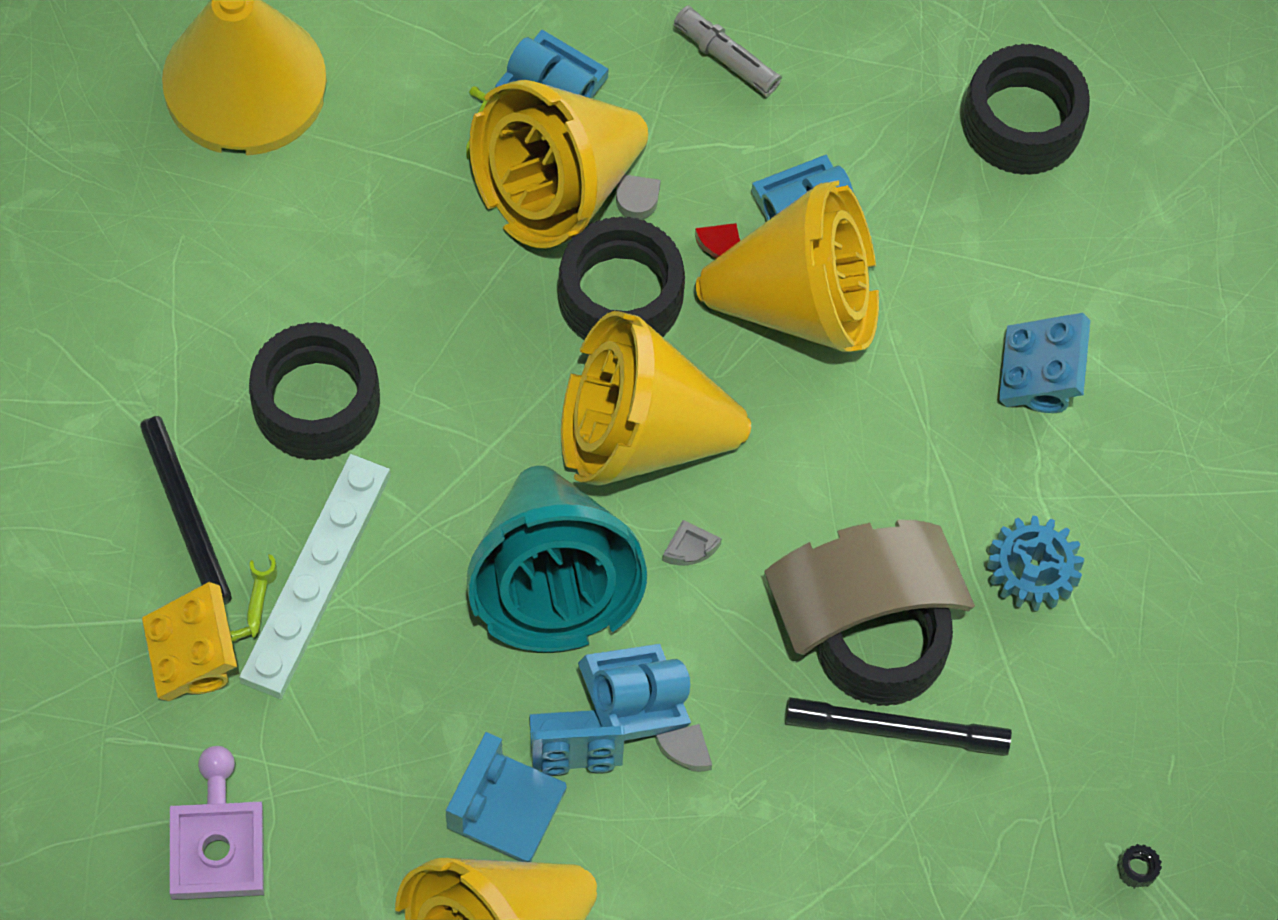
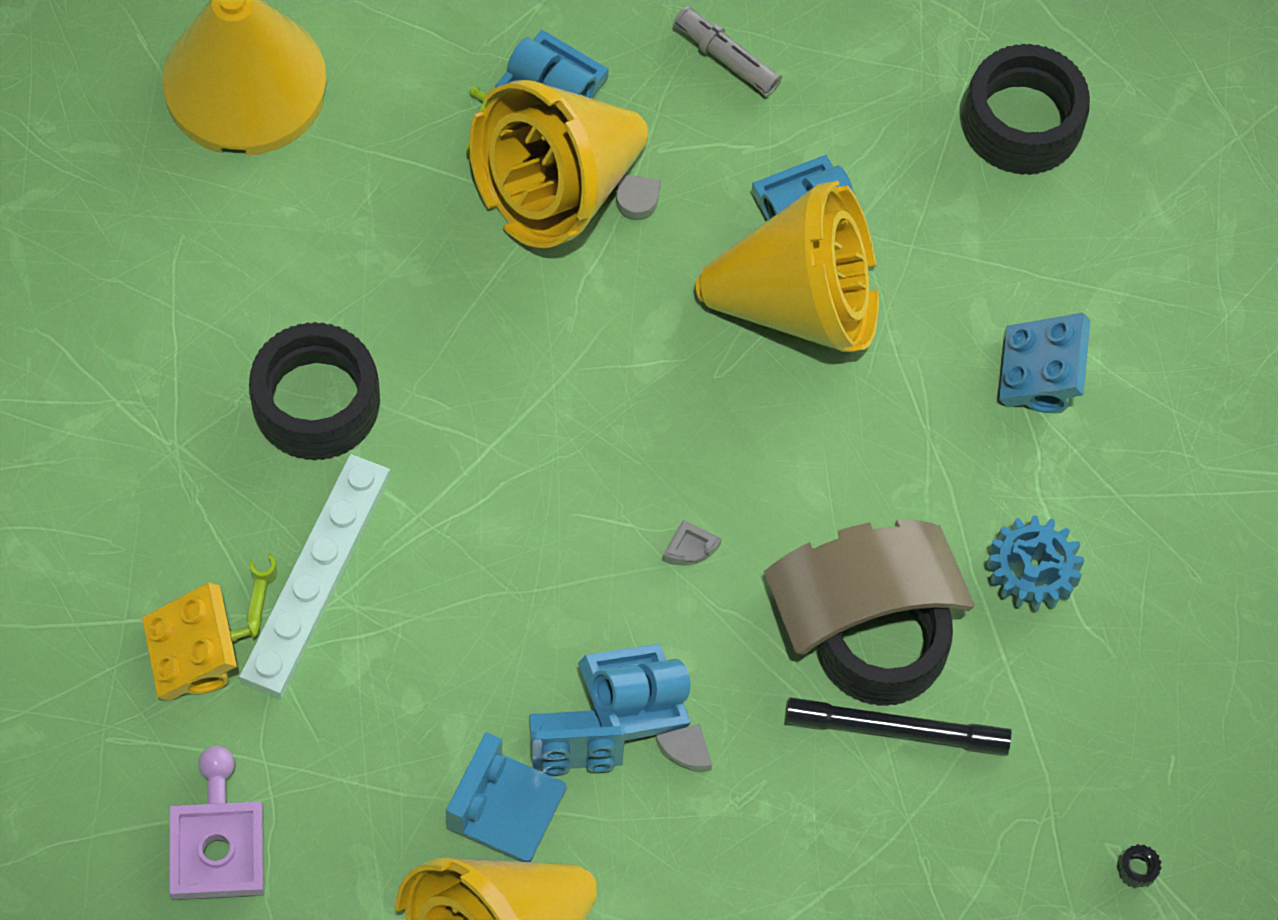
black axle [140,416,232,605] -> none
teal cone [467,466,647,652] -> none
black tyre [558,216,685,340] -> none
yellow cone [561,311,751,486] -> none
red tile [695,223,740,258] -> none

